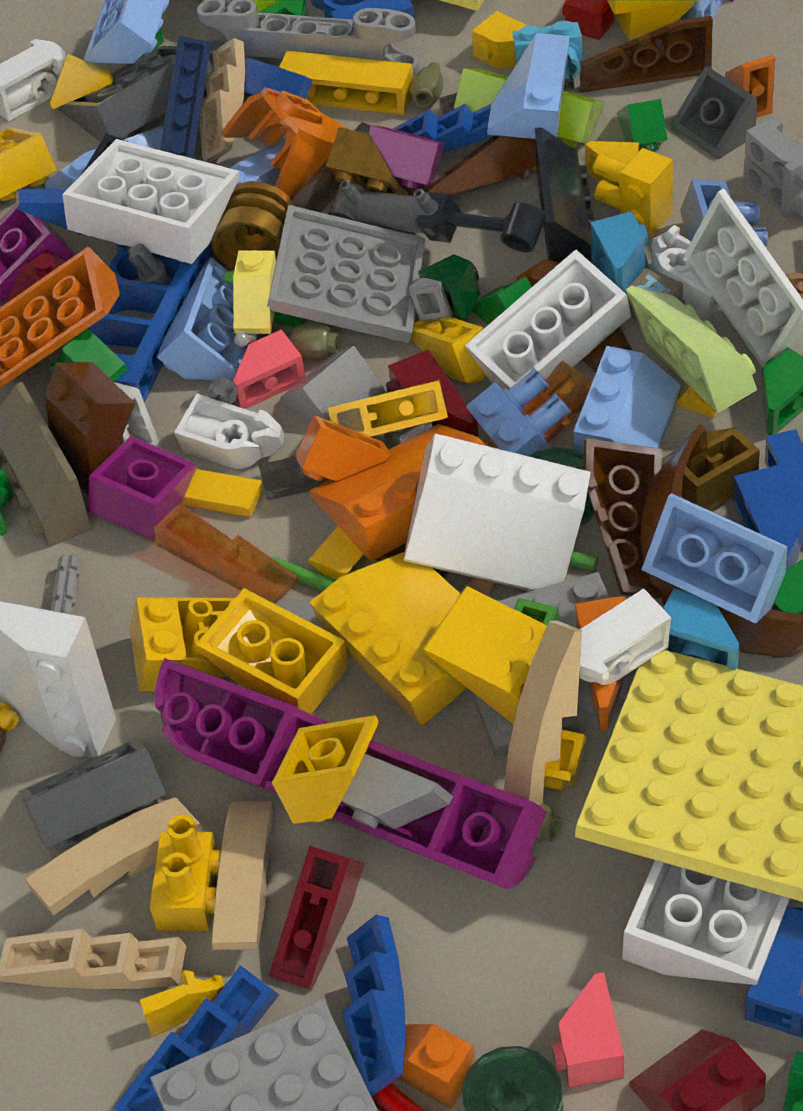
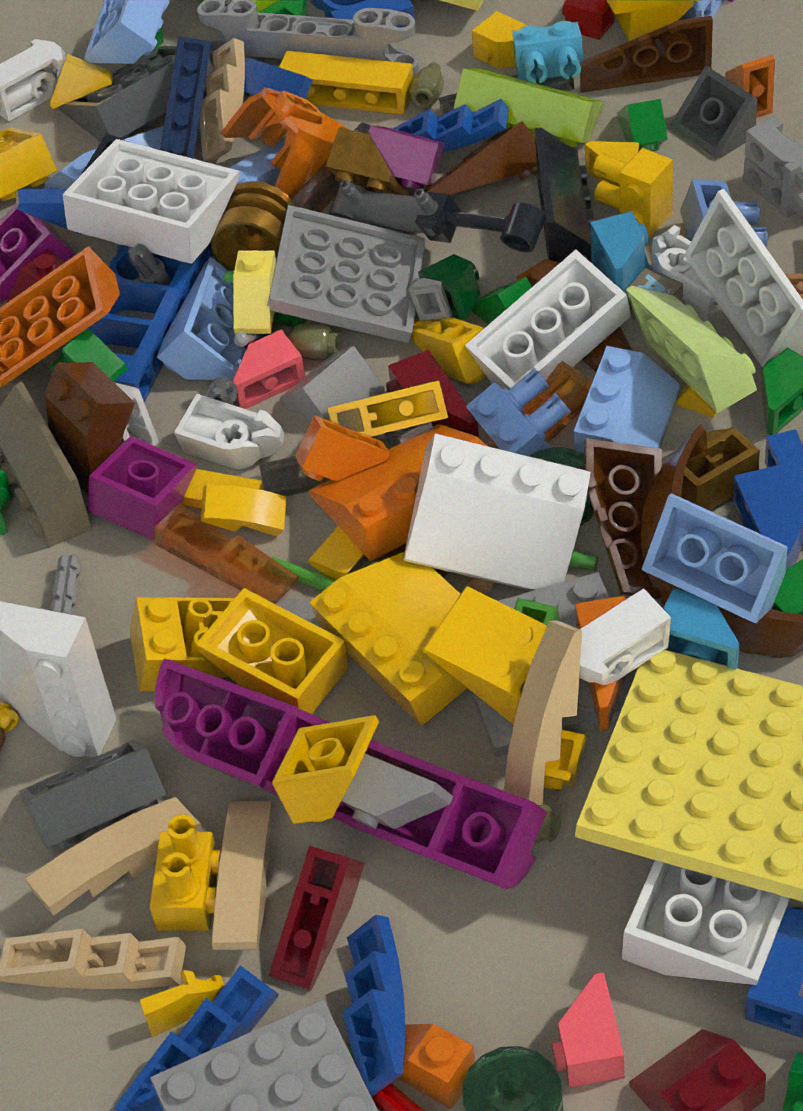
light blue wedge [487,33,570,139] -> none
none -> yellow slope [201,484,286,537]

